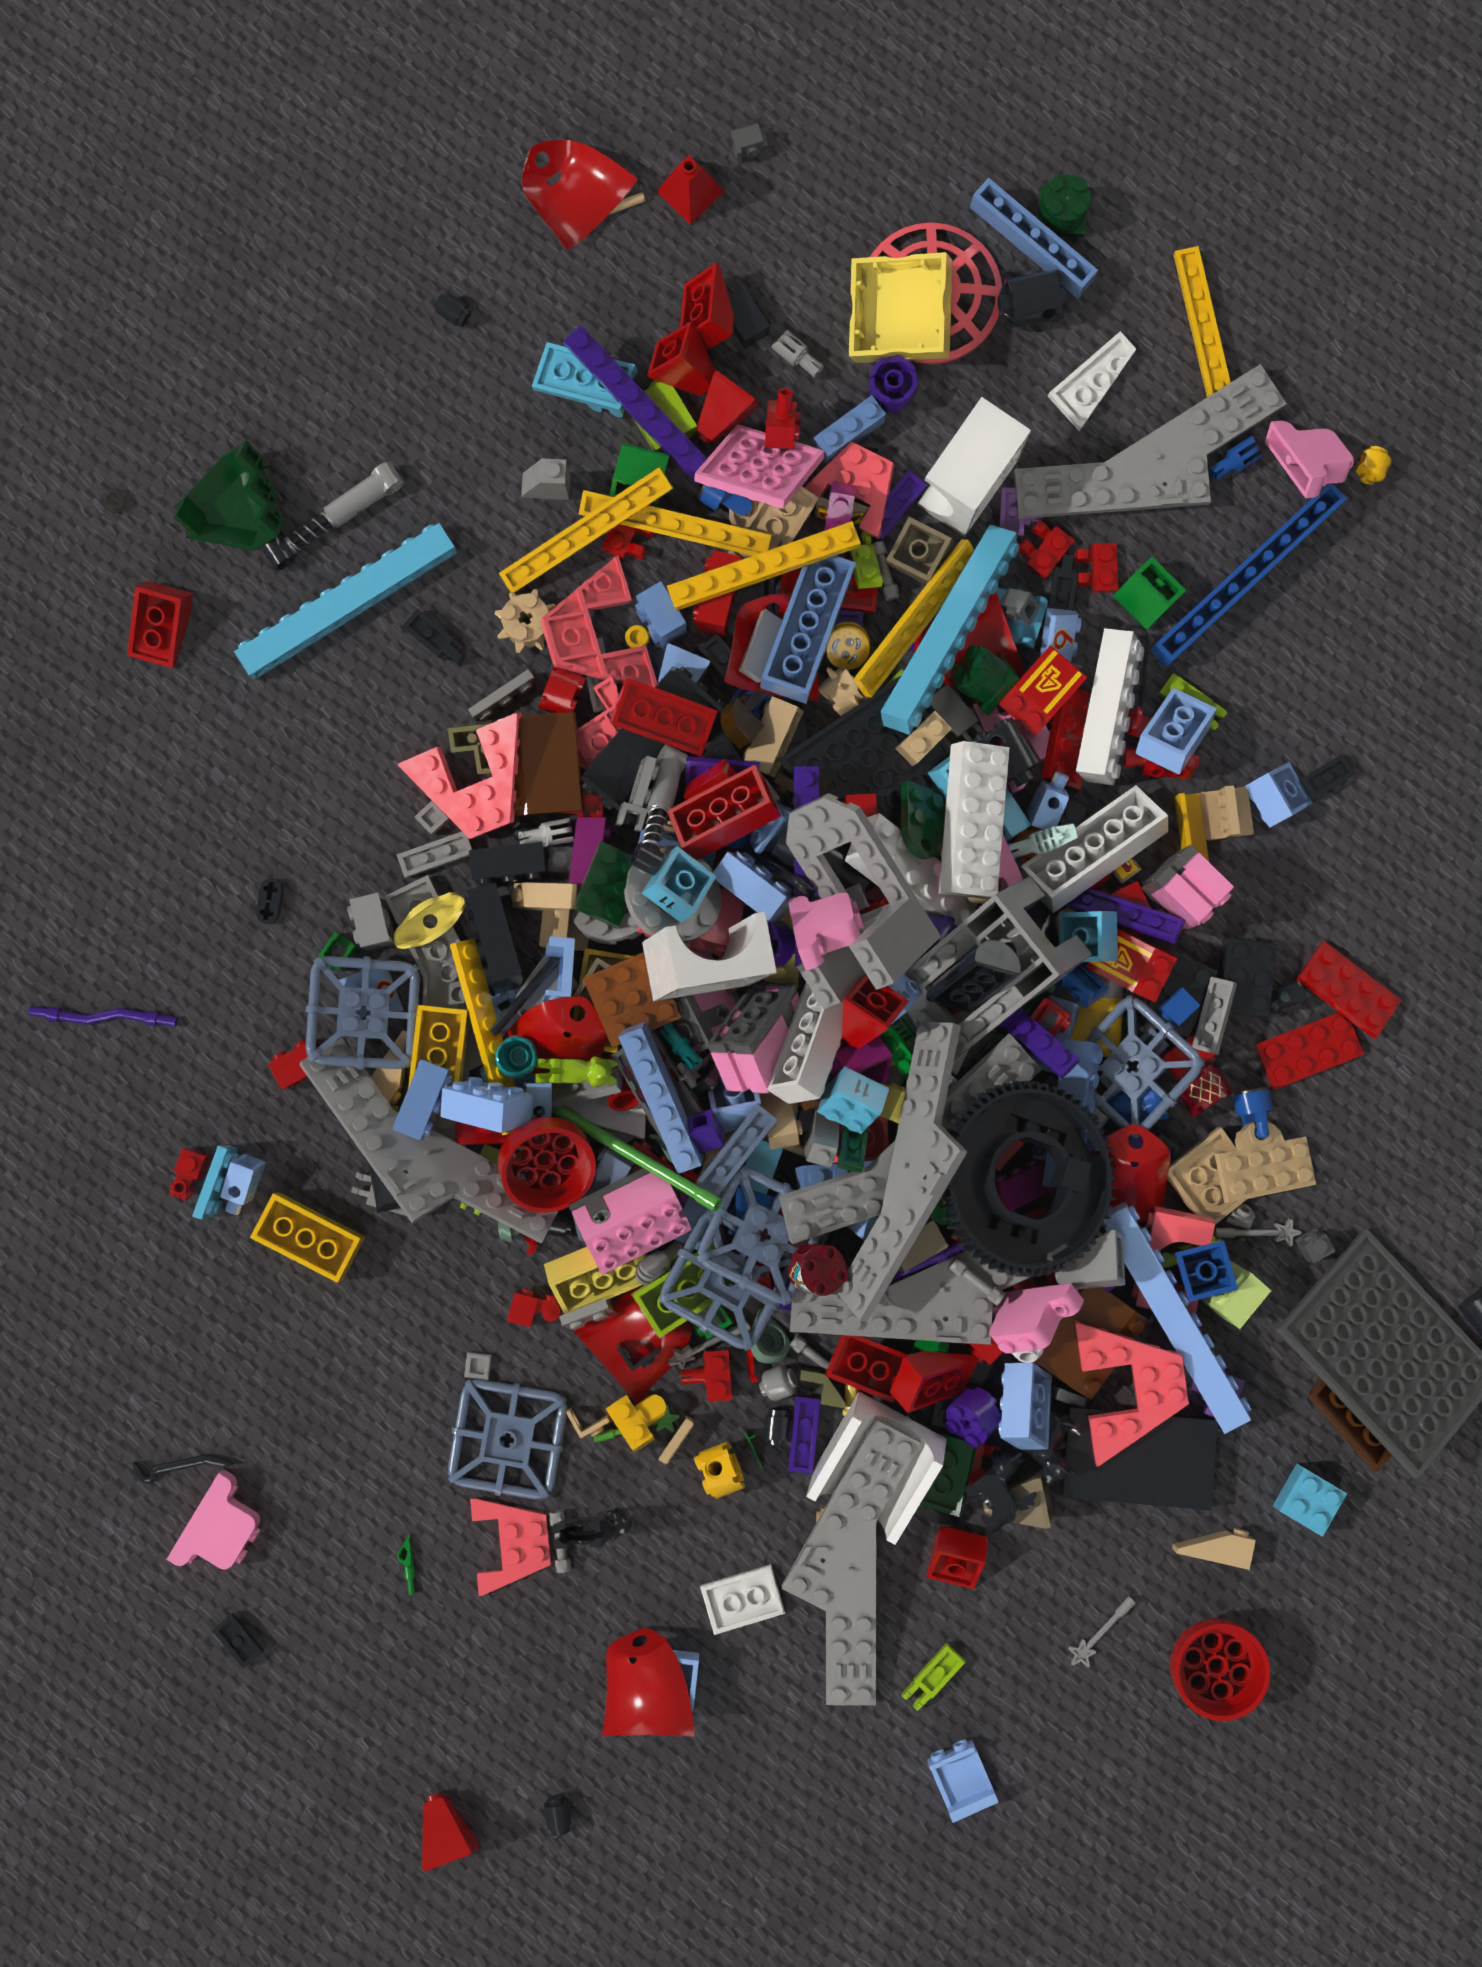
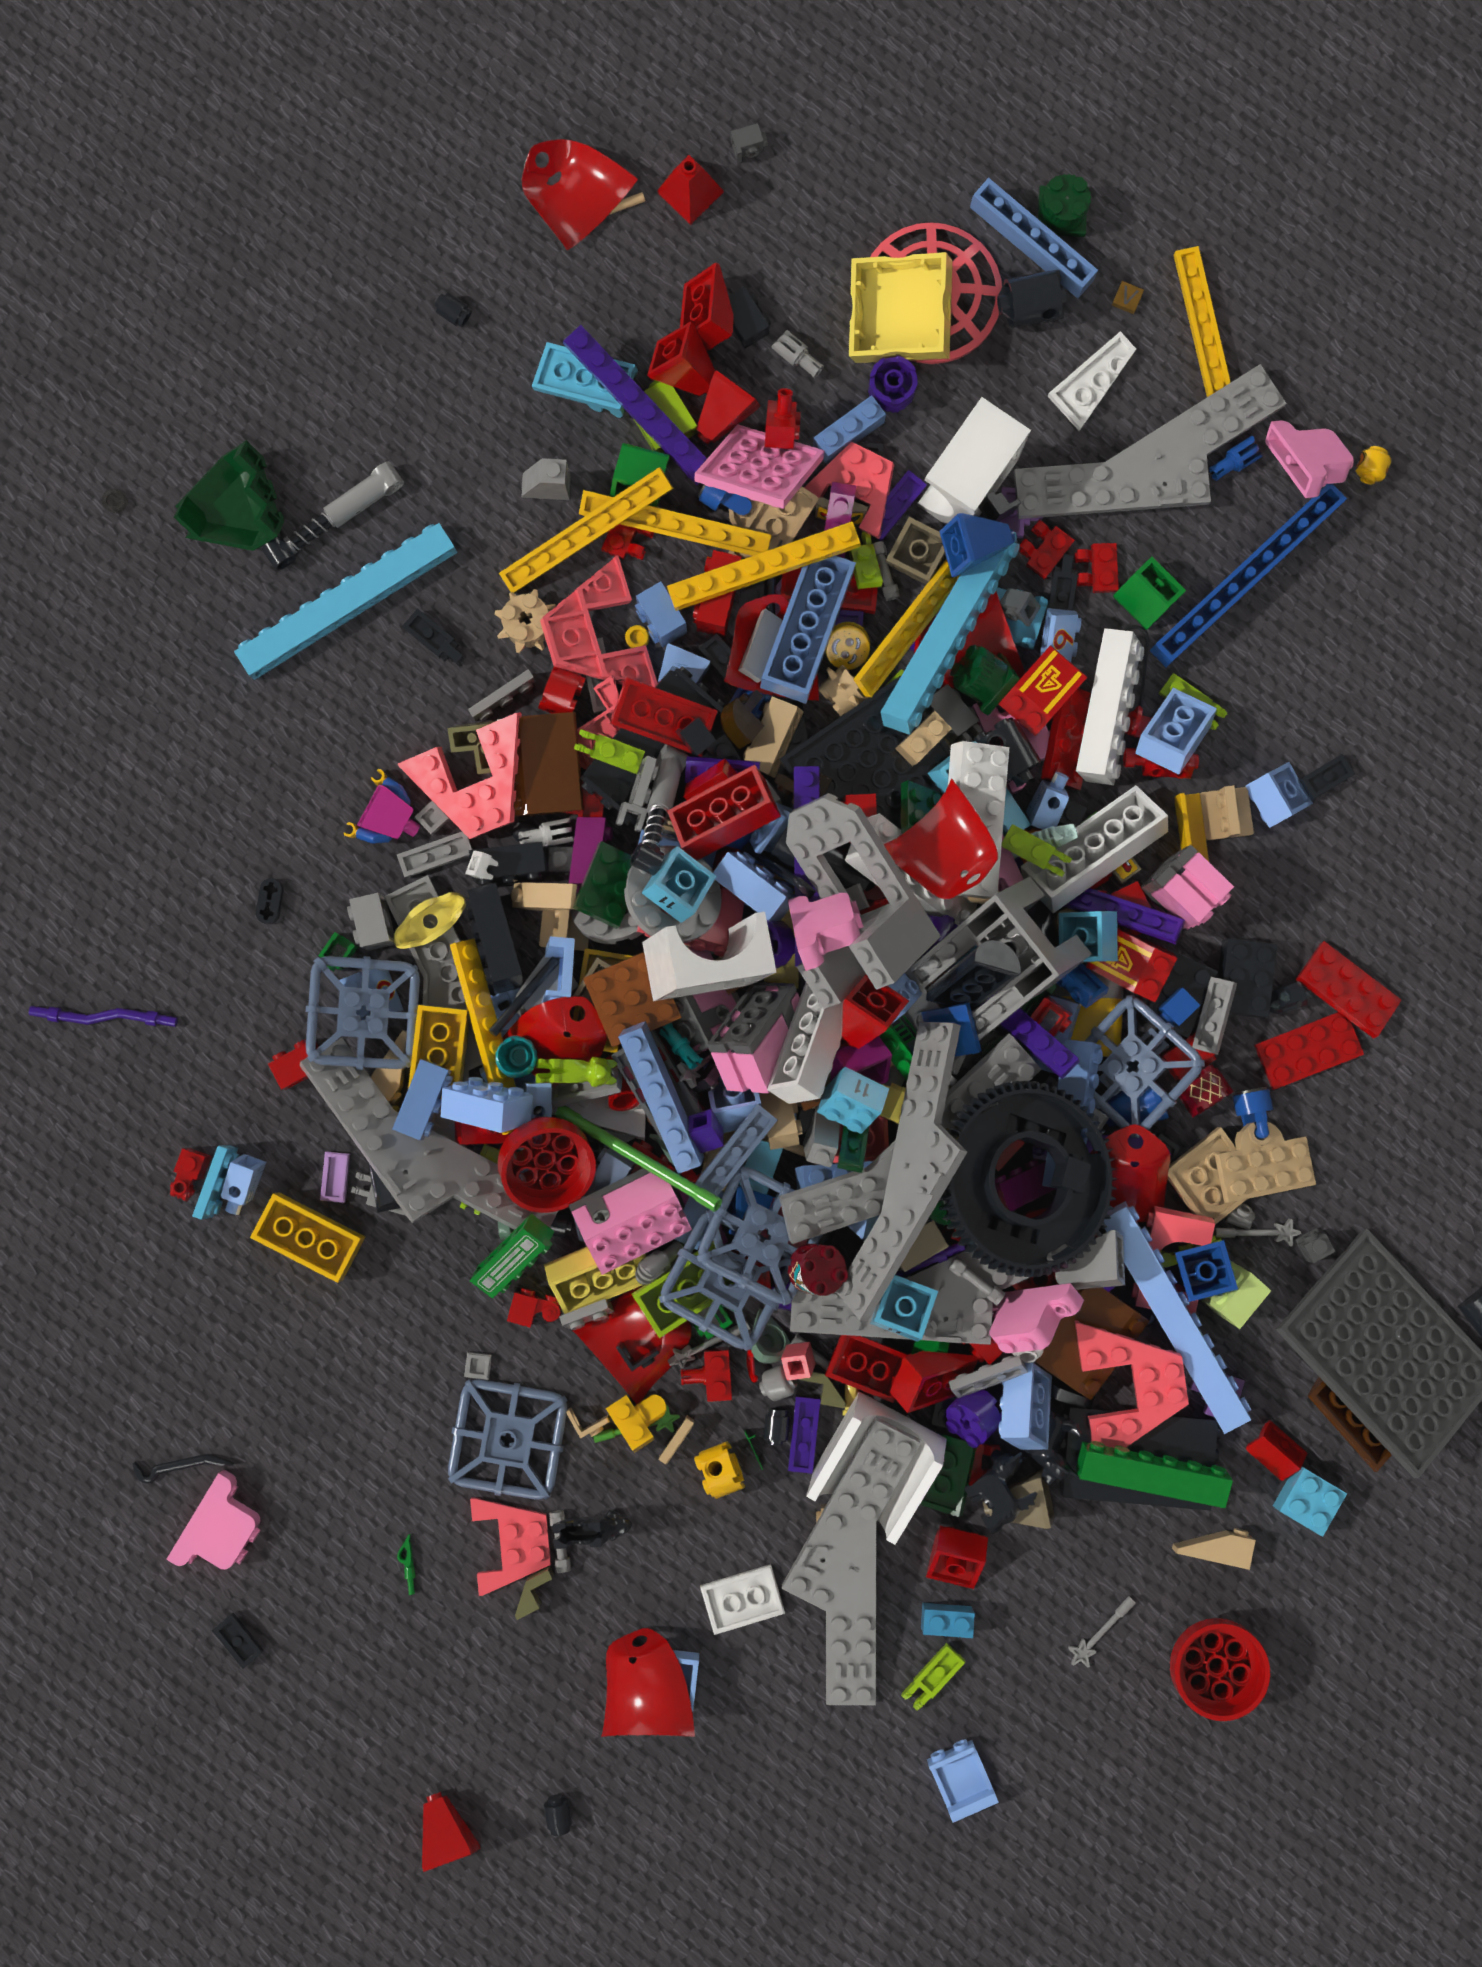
red slope [127,581,193,668] -> none
none -> lavender tile [320,1152,351,1203]
none -> dark pink torso [343,769,420,844]
none -> white tile [465,851,498,880]
none -> green brick [470,1213,555,1299]
none -> olive slope [515,1566,554,1620]
none -> lime hinge [574,729,645,774]
none -> black panel [675,718,716,756]
none -> coral brick [781,1342,816,1381]
none -> medium azure brick [870,1275,938,1342]
none -> red piece [884,779,998,899]
none -> blue tile [921,1003,982,1057]
none -> dark azure brick [921,1603,975,1638]
none -> blue slope [939,513,1015,577]
none -> light grey plate [949,1356,1028,1398]
none -> black panel [978,491,1021,522]
none -> lime hinge [1001,824,1072,877]
none -> green brick [1076,1441,1233,1508]
none -> pearl gold tile [1112,281,1144,314]
none -> red panel [1246,1421,1307,1481]

